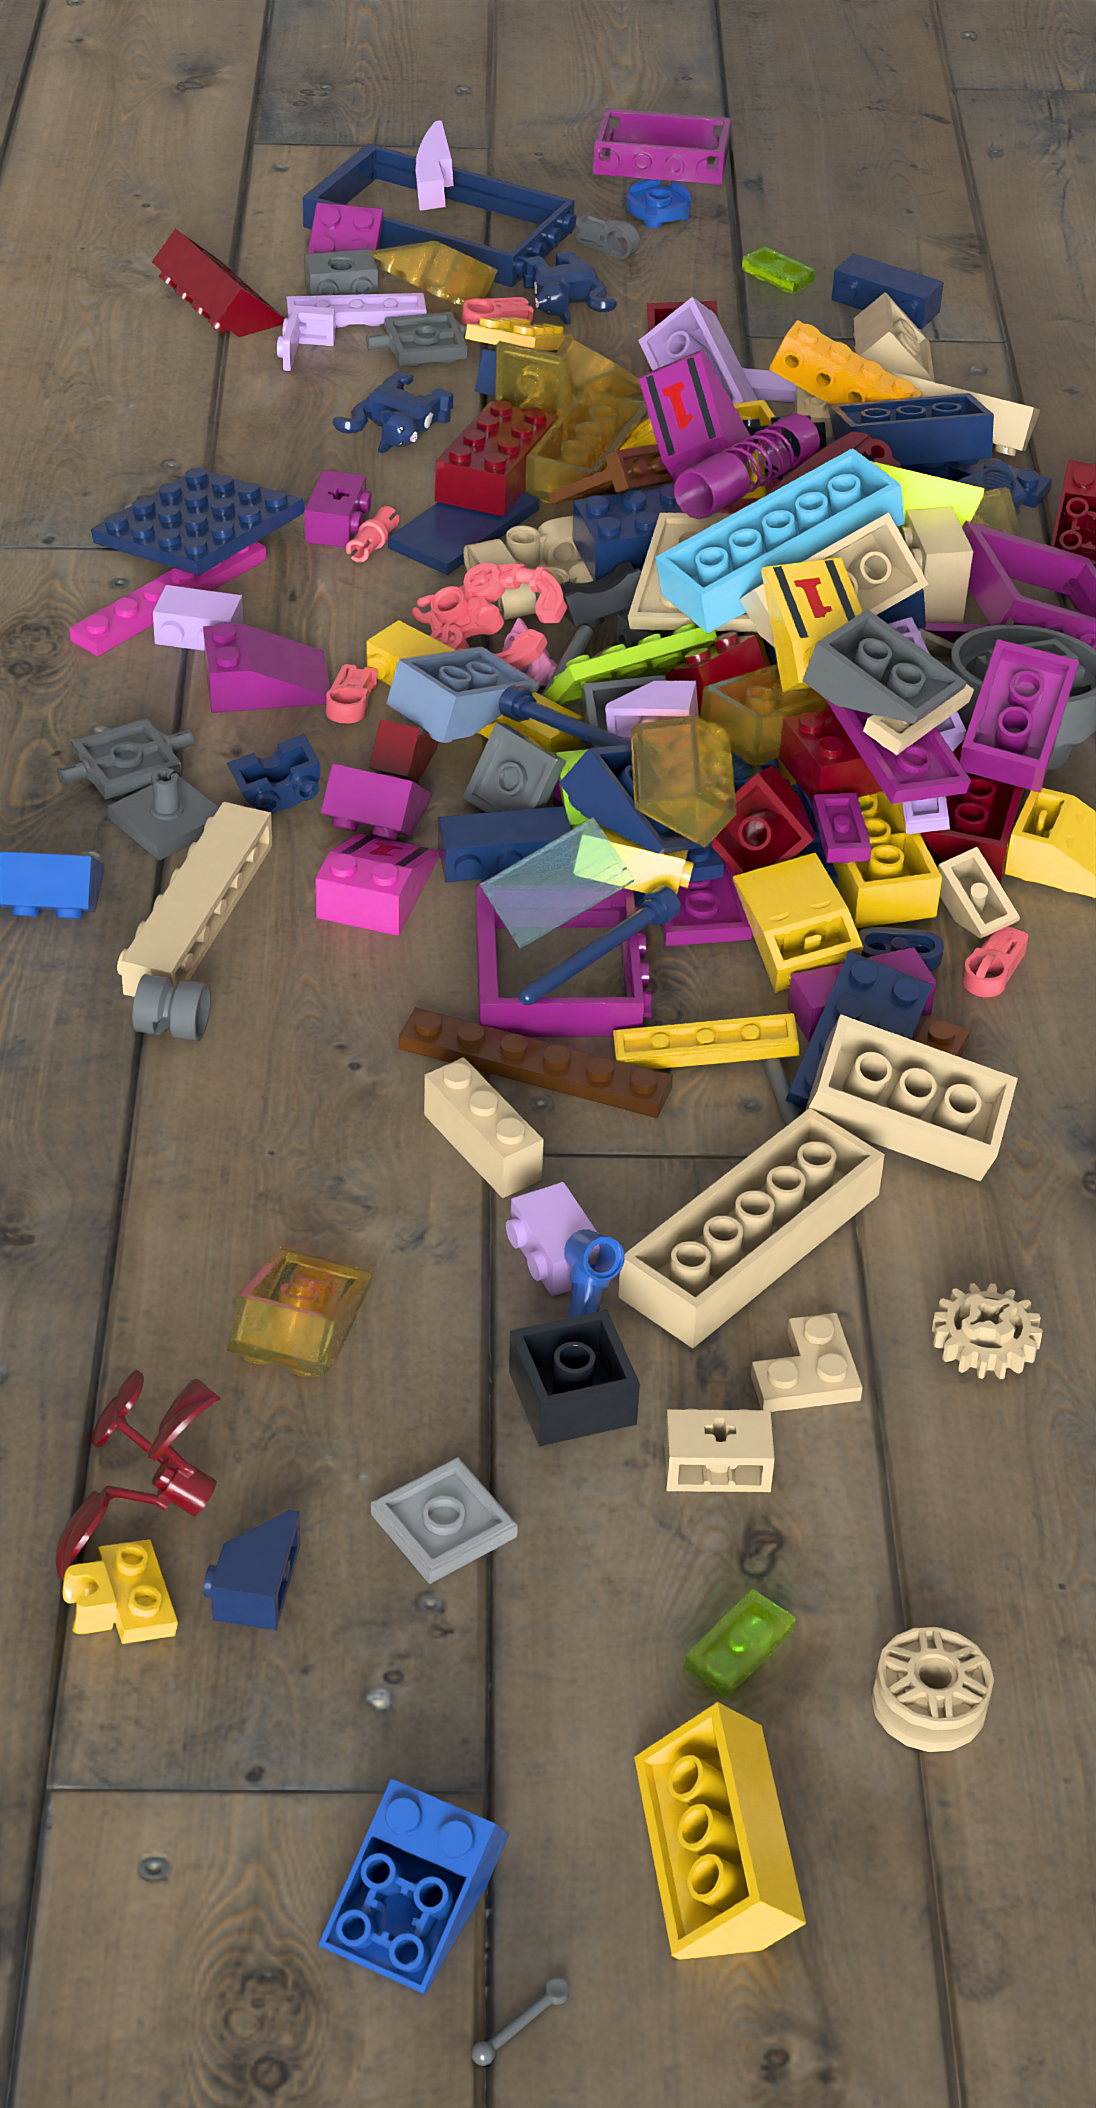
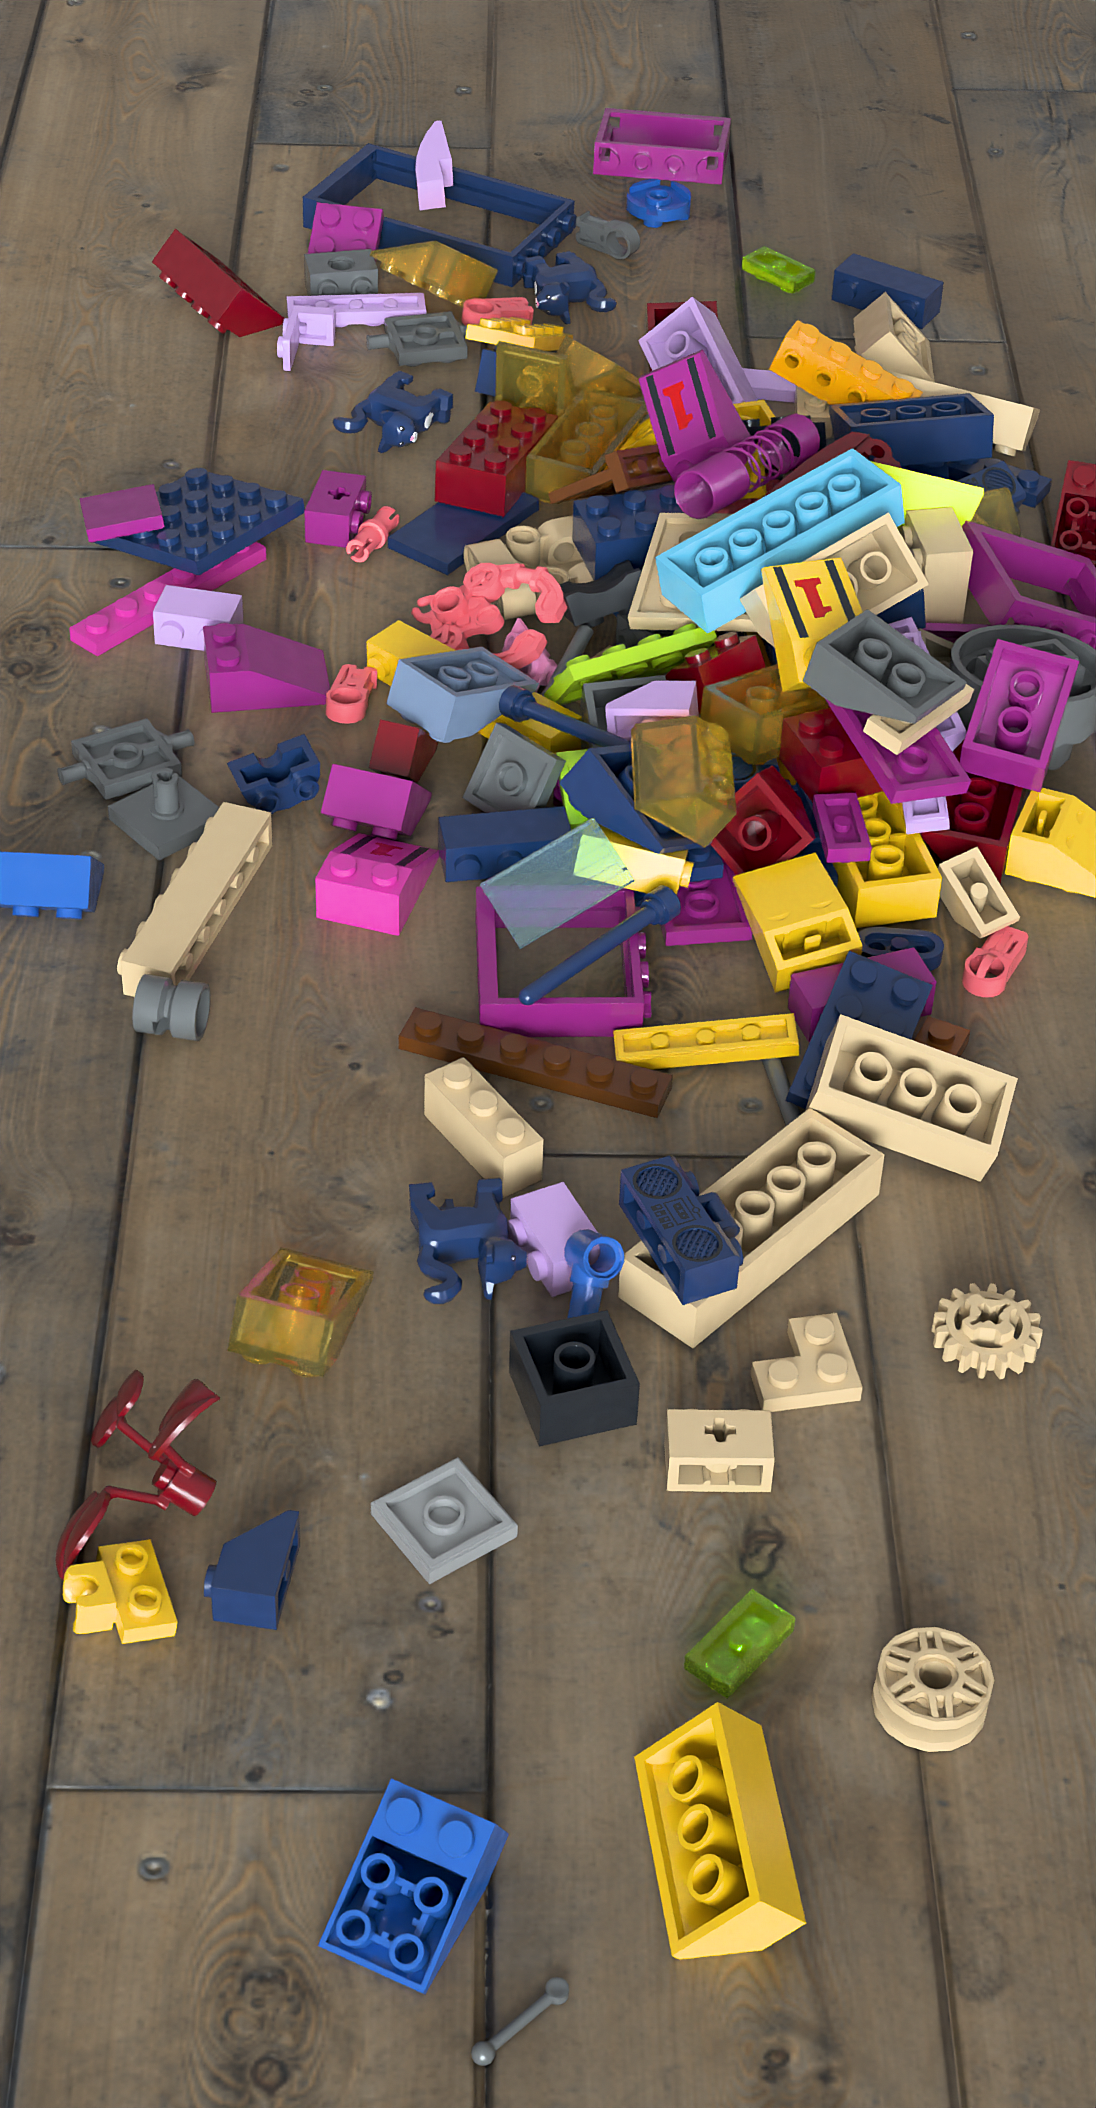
none -> magenta tile [79,484,165,543]
none -> dark blue animal [409,1178,528,1304]
none -> dark blue piece [619,1156,743,1305]

